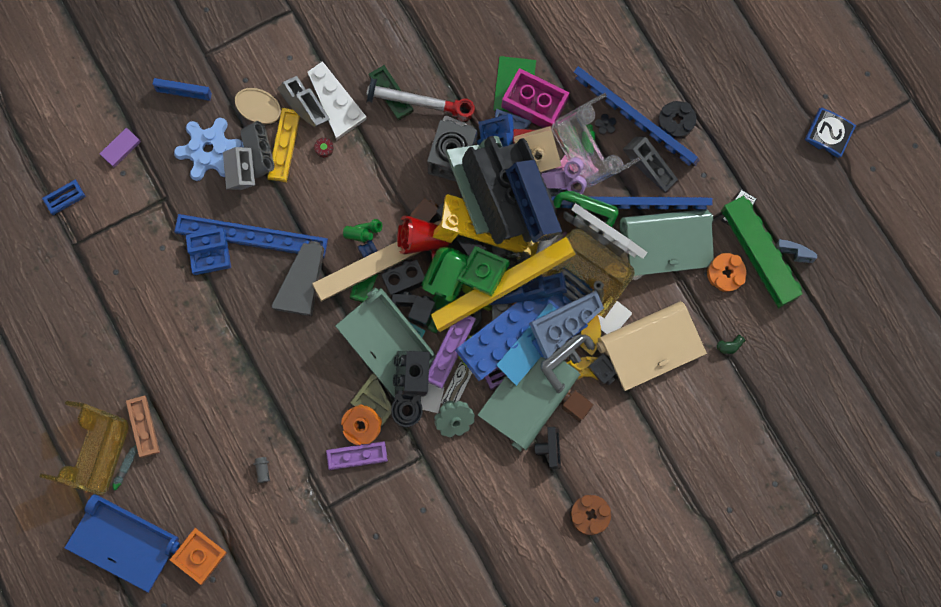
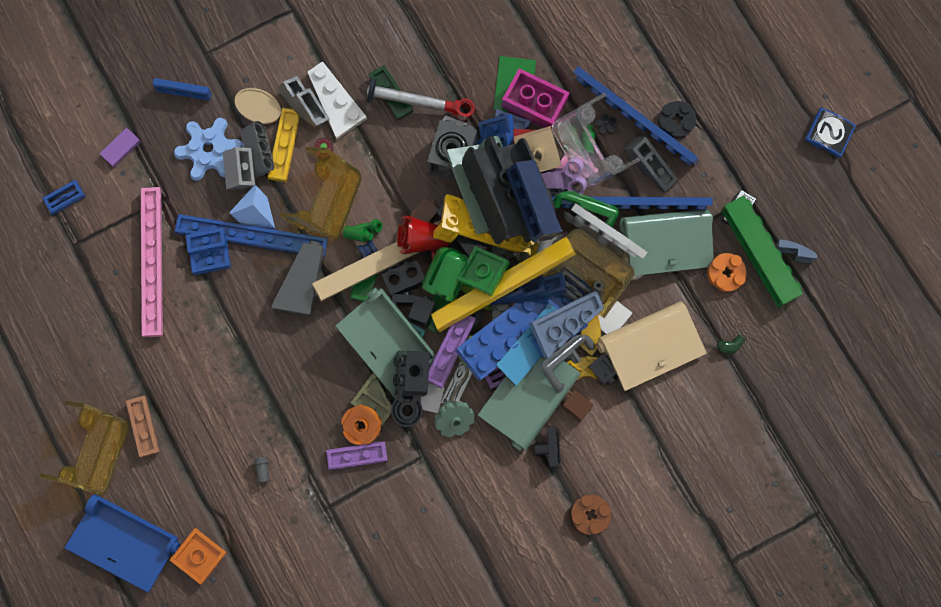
clear light blue piece [112,445,137,491] -> none
none -> bright pink plate [141,187,163,338]
none -> light blue slope [229,185,275,228]
none -> clear yellow windscreen [279,147,362,239]

